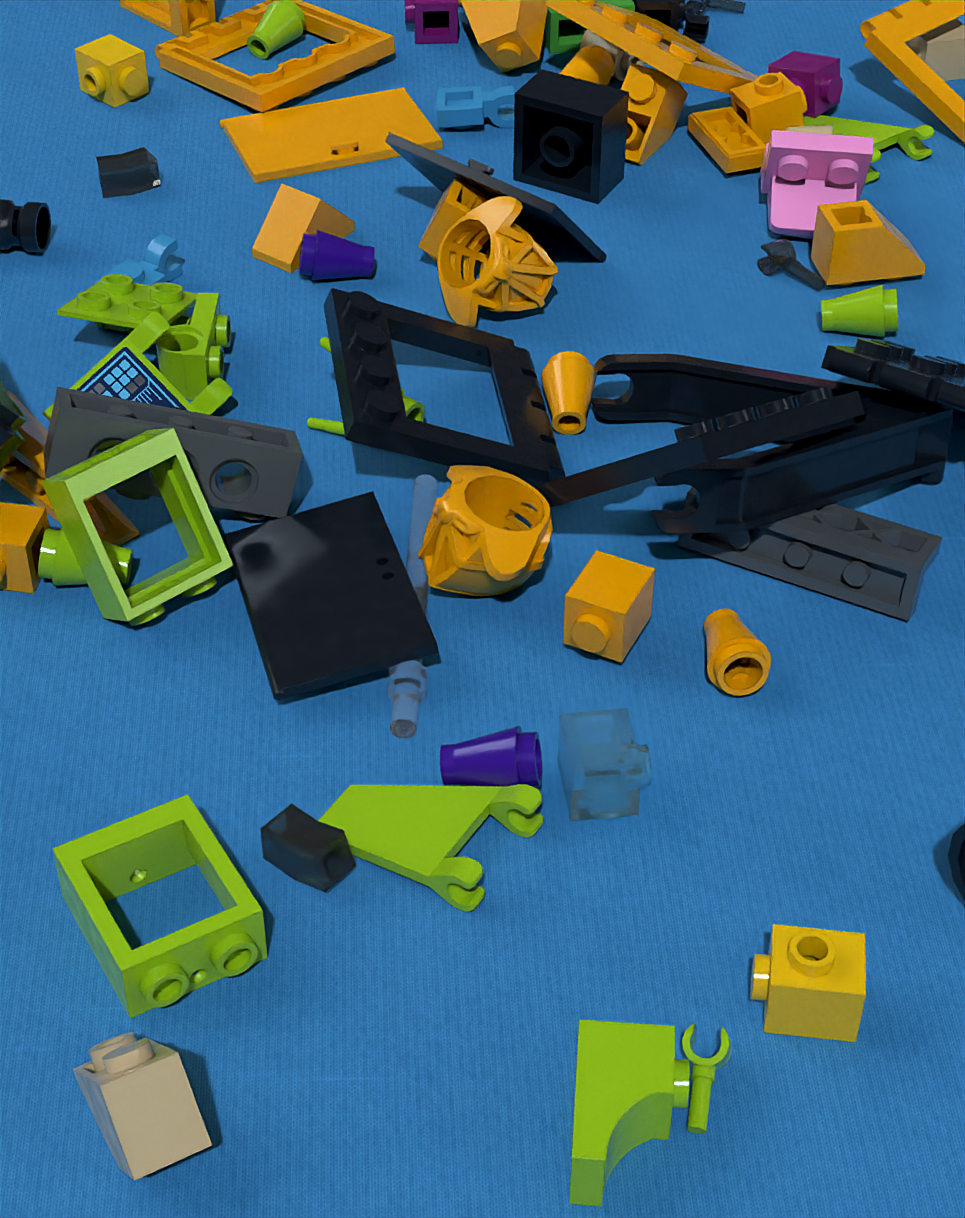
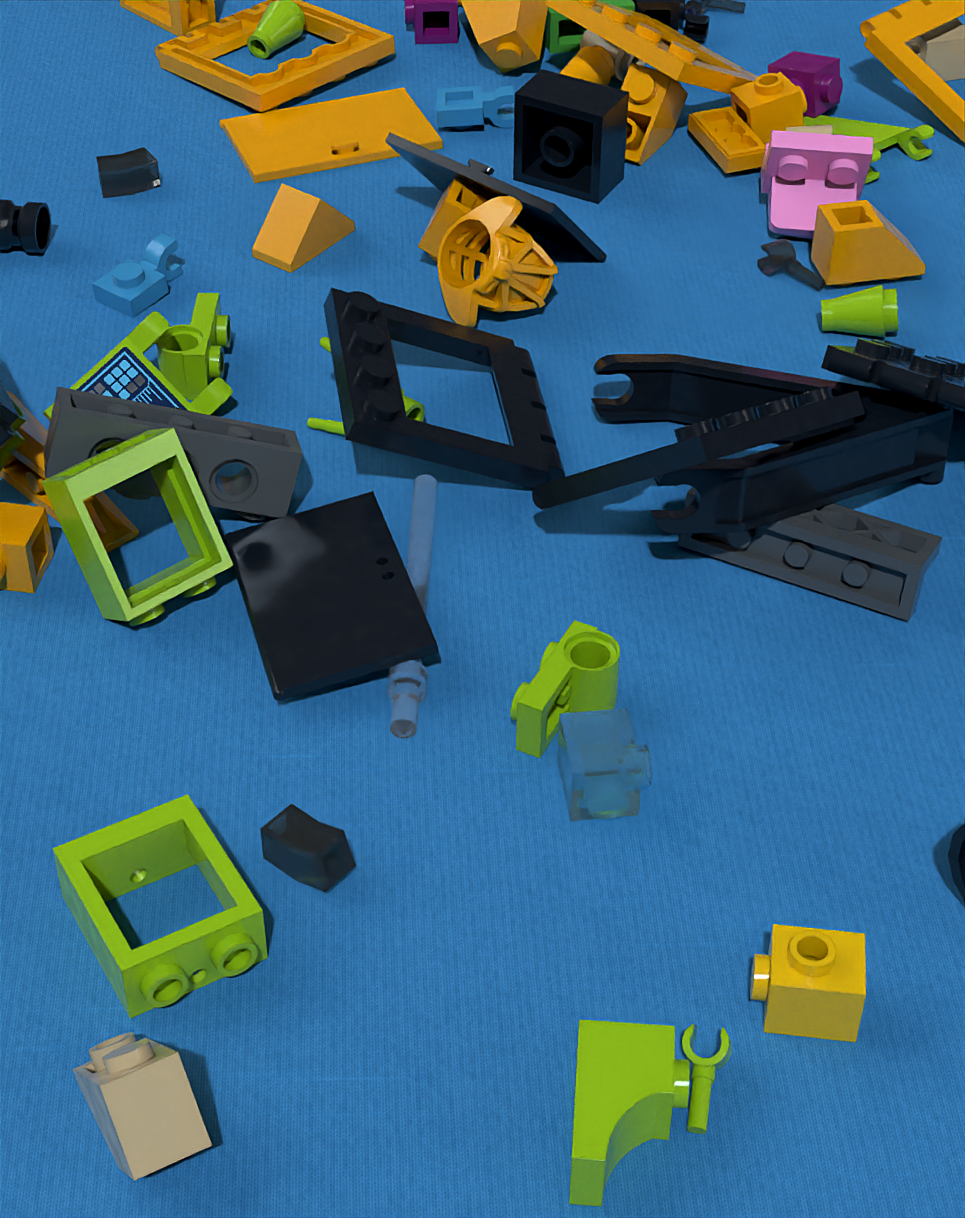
lime cone [38,528,133,586] -> none
lime hinge [57,274,197,333] -> none
yellow brick [75,34,149,108] -> none
dark purple cone [299,229,375,281] -> none
lime flag [311,784,544,912] -> none
light orange piece [418,465,553,596] -> none
dark purple cone [440,726,543,787] -> none
light orange cone [541,351,596,435] -> none
light orange brick [563,550,655,663] -> none
light orange cone [703,608,771,696] -> none
none -> lime plate [510,620,620,758]

